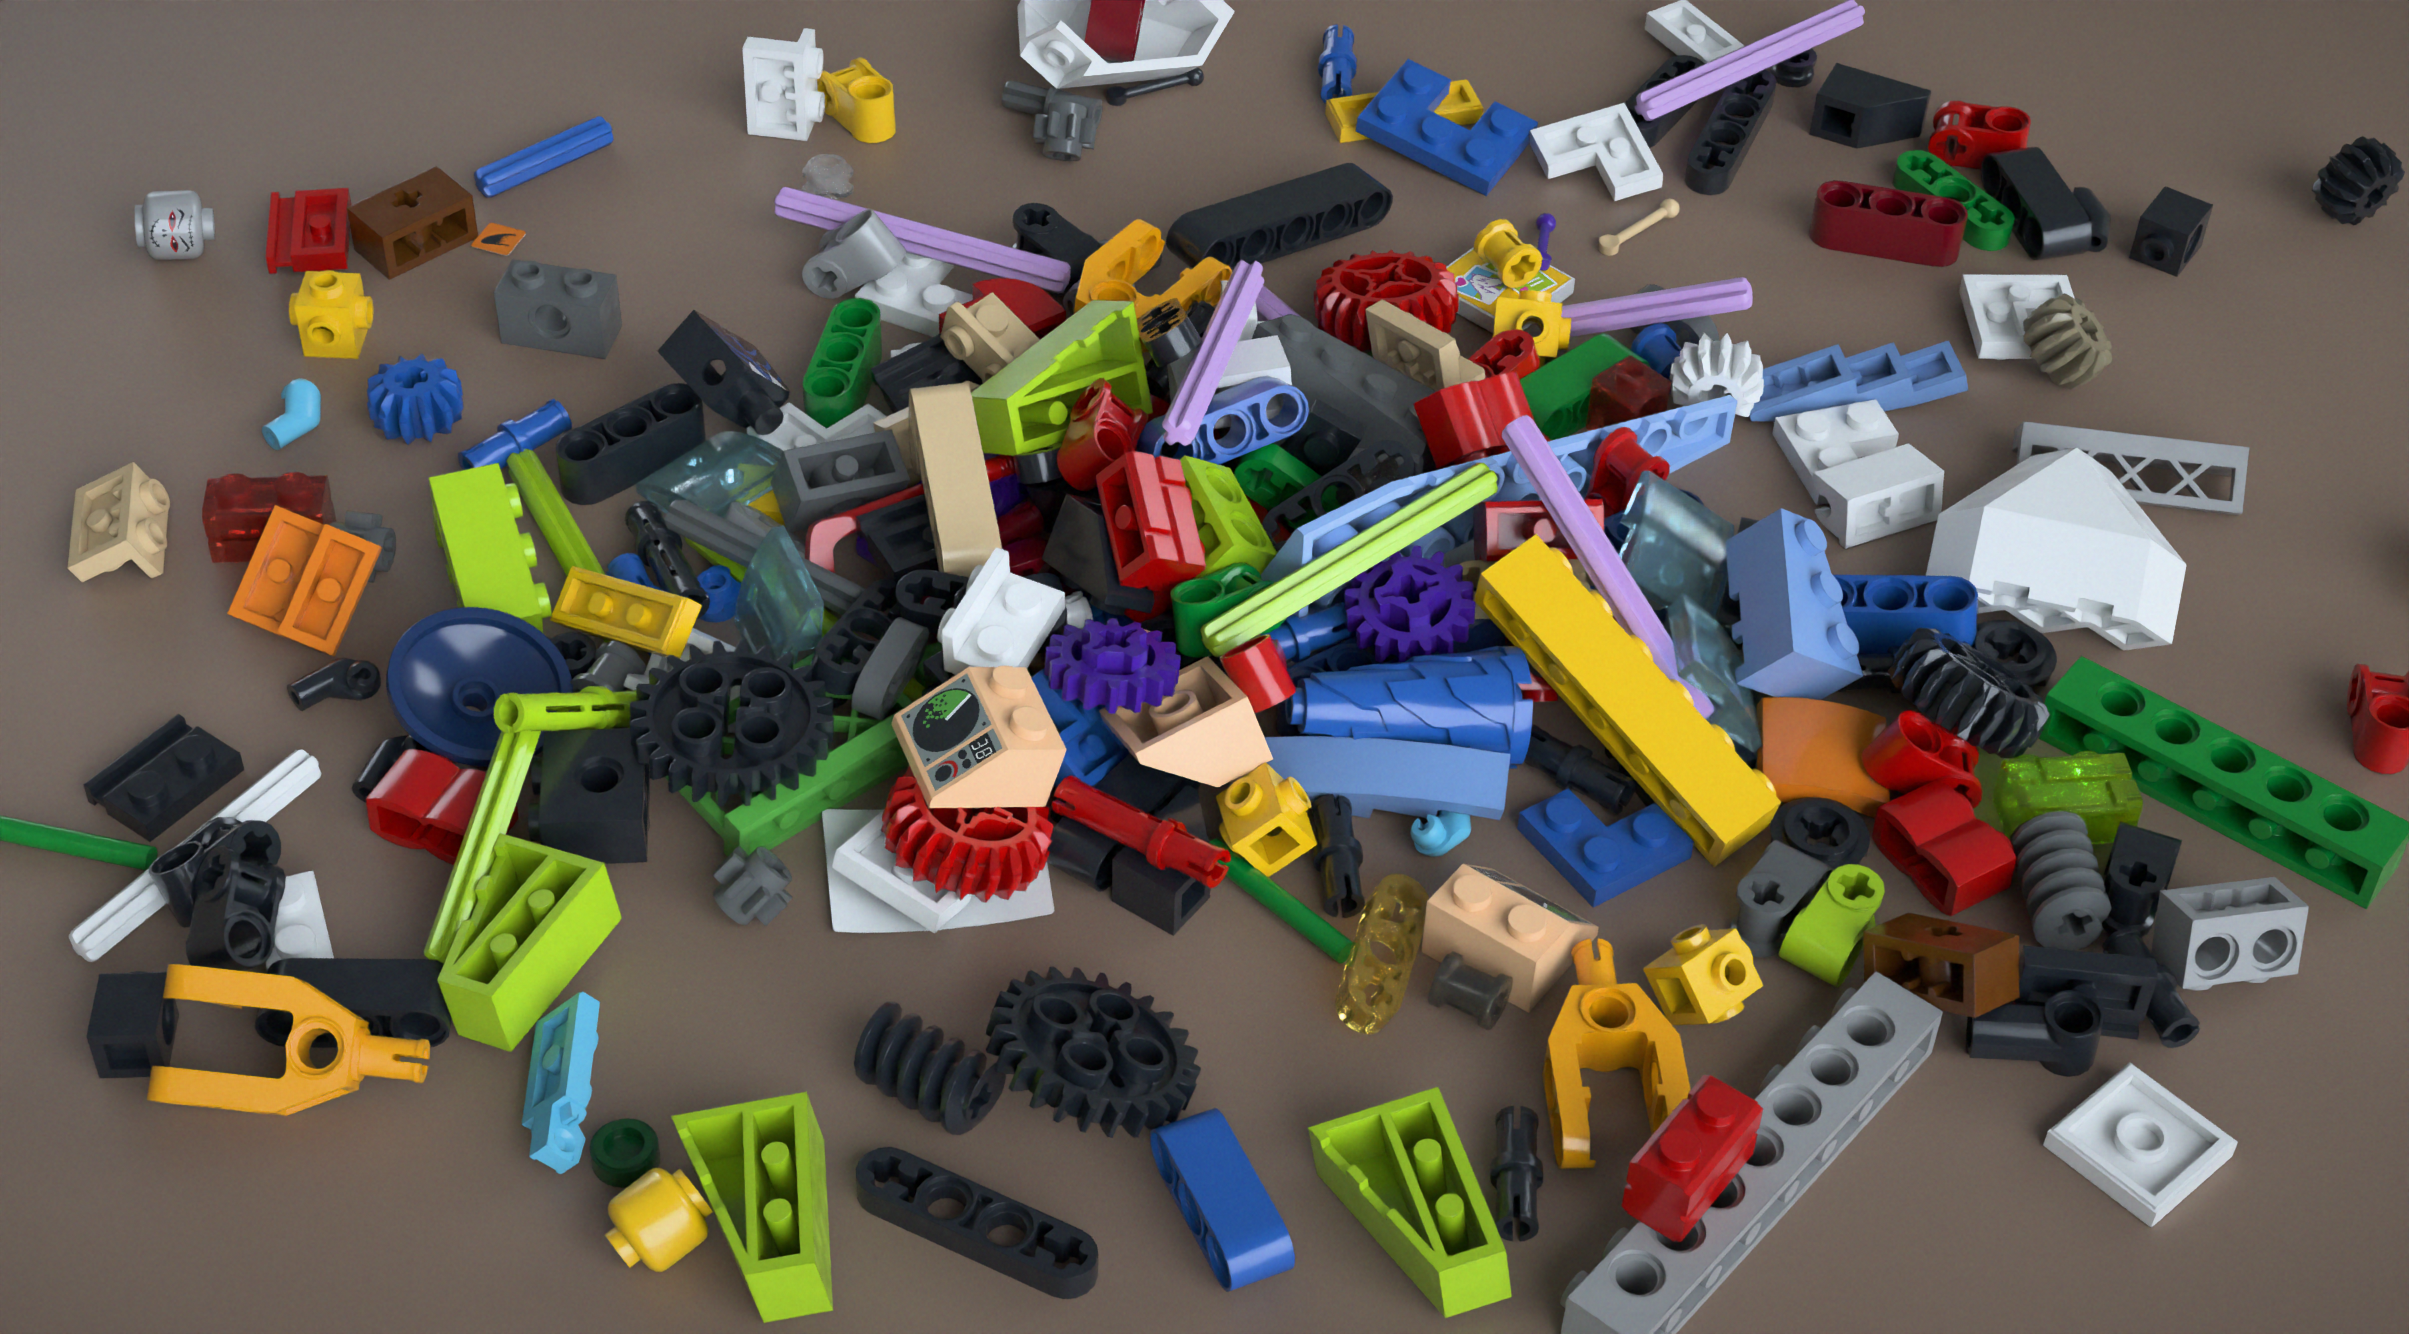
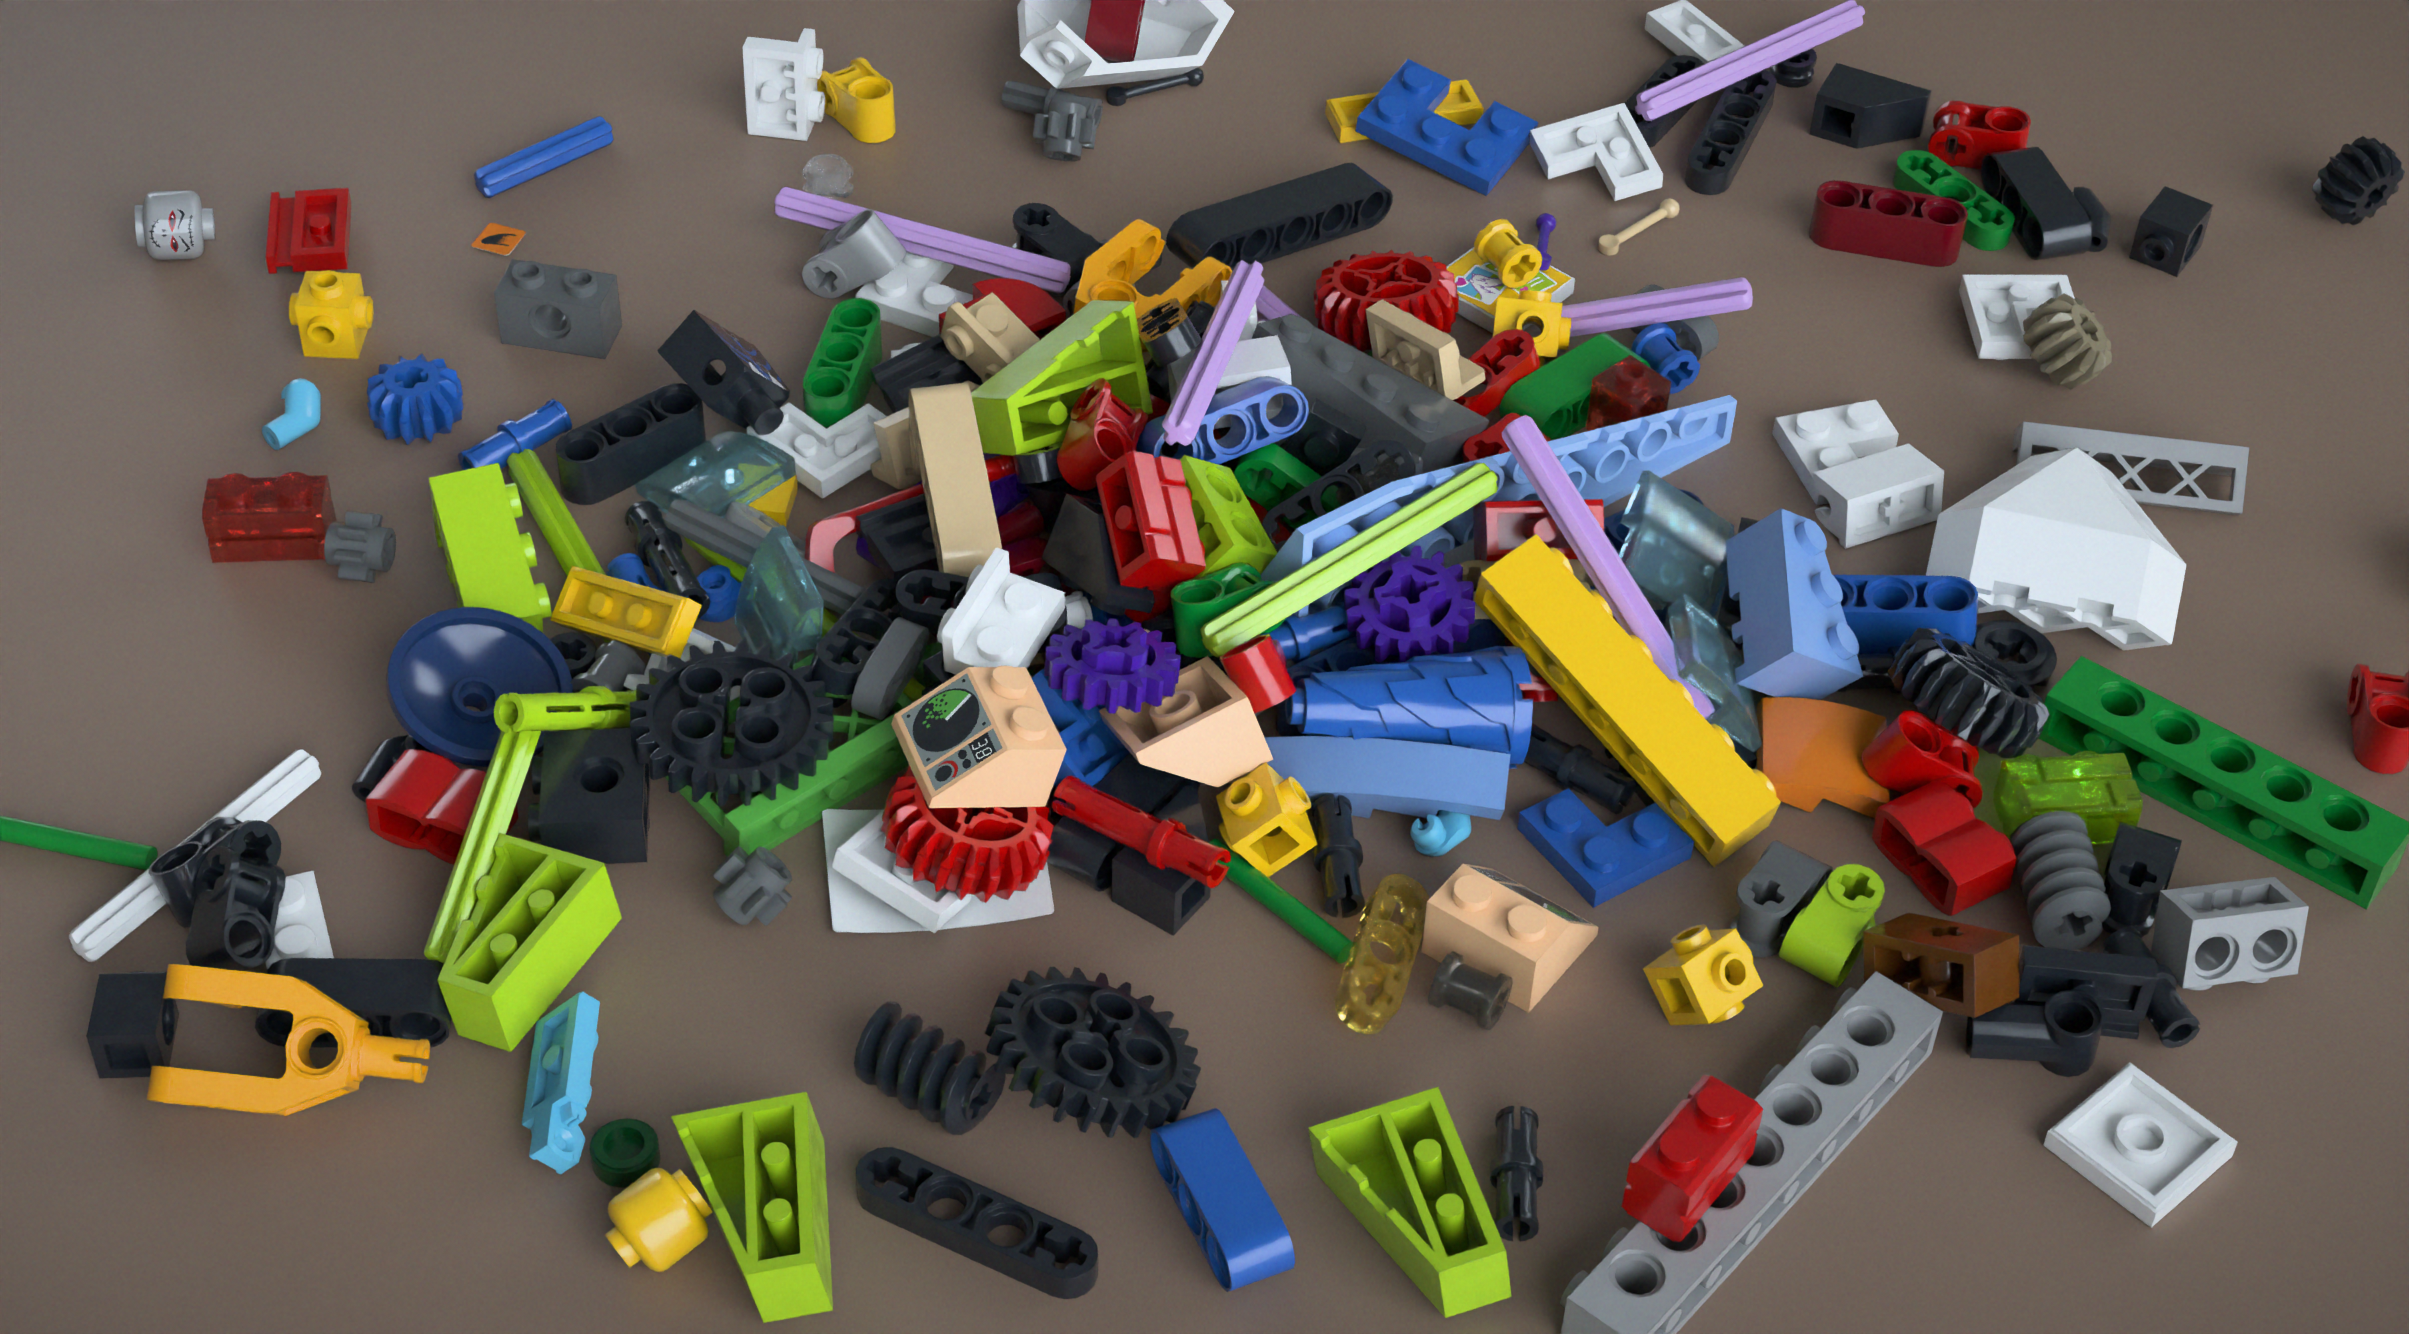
tan bracket [67,462,170,583] -> none
black plate [83,714,244,842] -> none
orange slope [227,505,382,657] -> none
black arm [287,658,381,711] -> none
reddish brown brick [347,166,478,280] -> none
dark grey brick [770,429,910,533] -> none
blue pin [1318,24,1357,104] -> none
red brick [1413,372,1535,468] -> none
light orange piece [1542,938,1691,1169] -> none
red piece [1585,427,1670,519] -> none
white gear [1670,333,1764,418] -> none
medium blue slope [1749,340,1968,421] -> none
black gear [1769,797,1870,870] -> none

